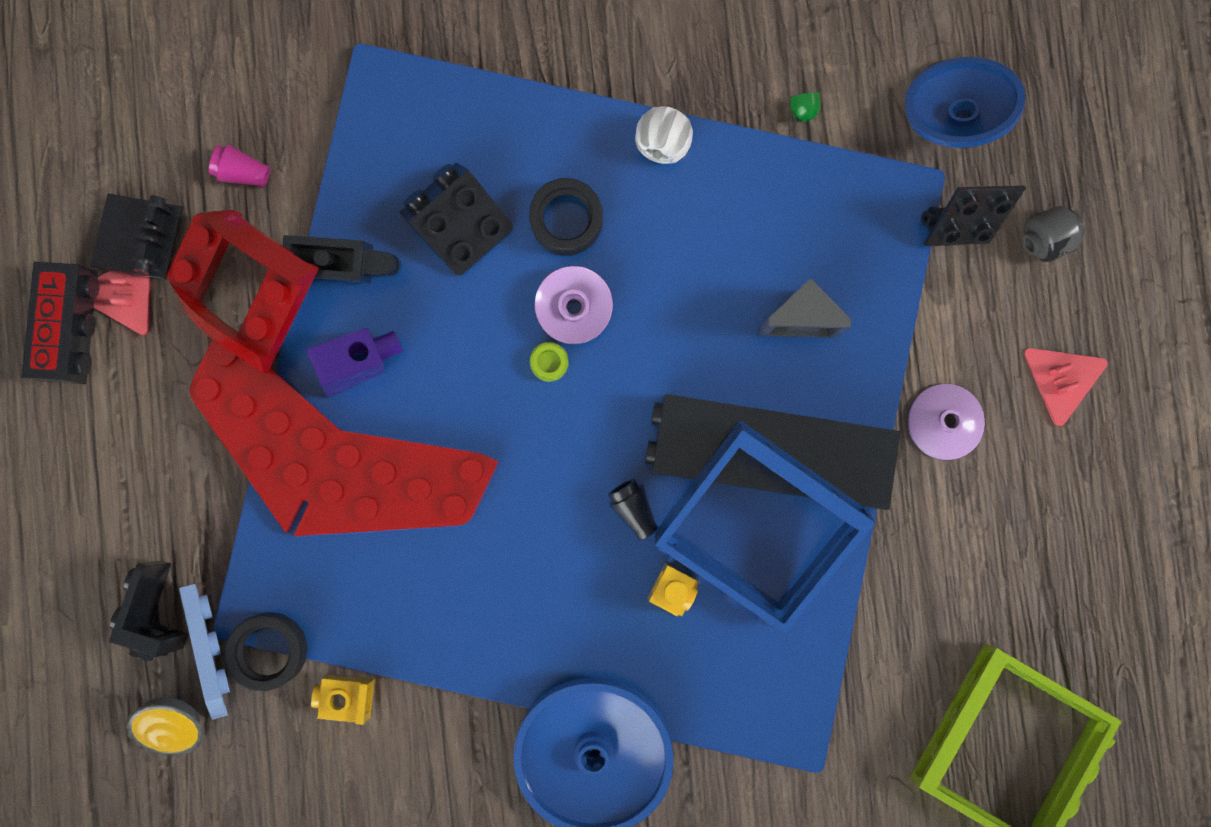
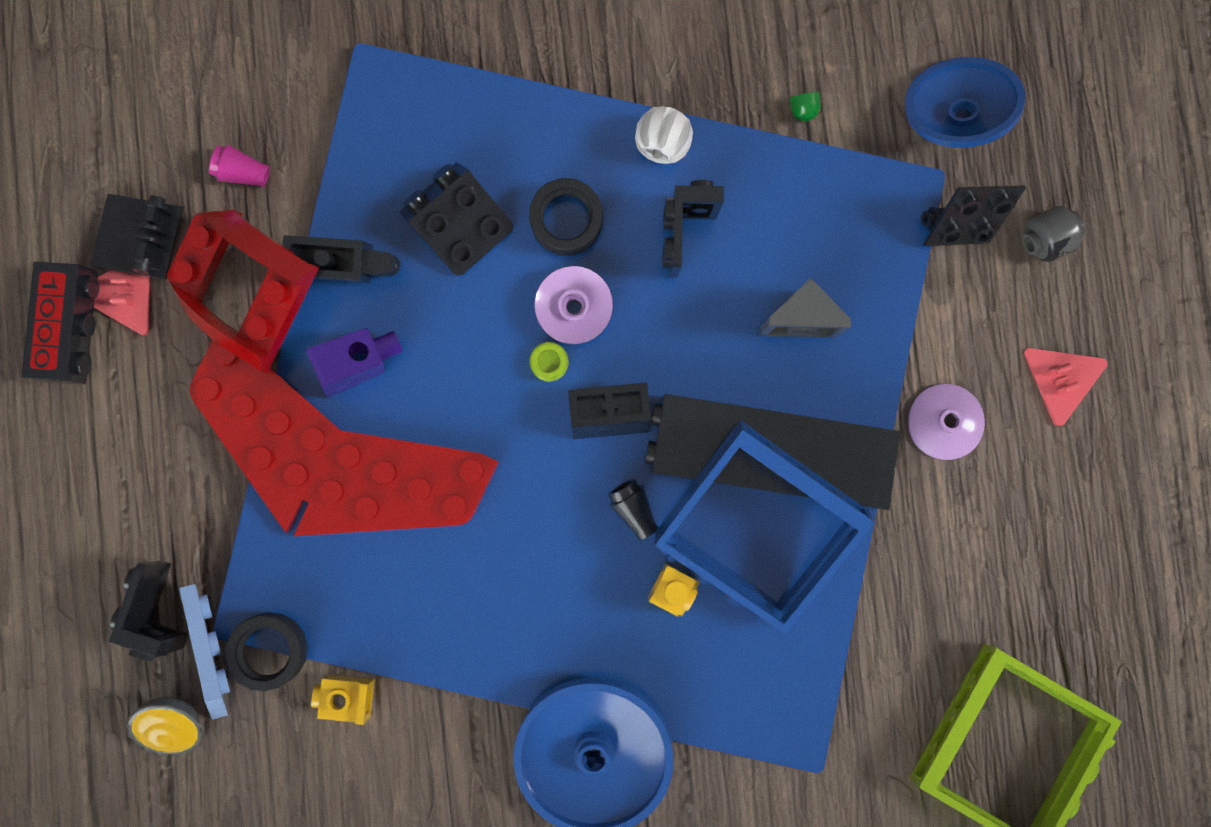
none -> black hinge [568,382,651,439]
none -> black bracket [662,180,724,278]

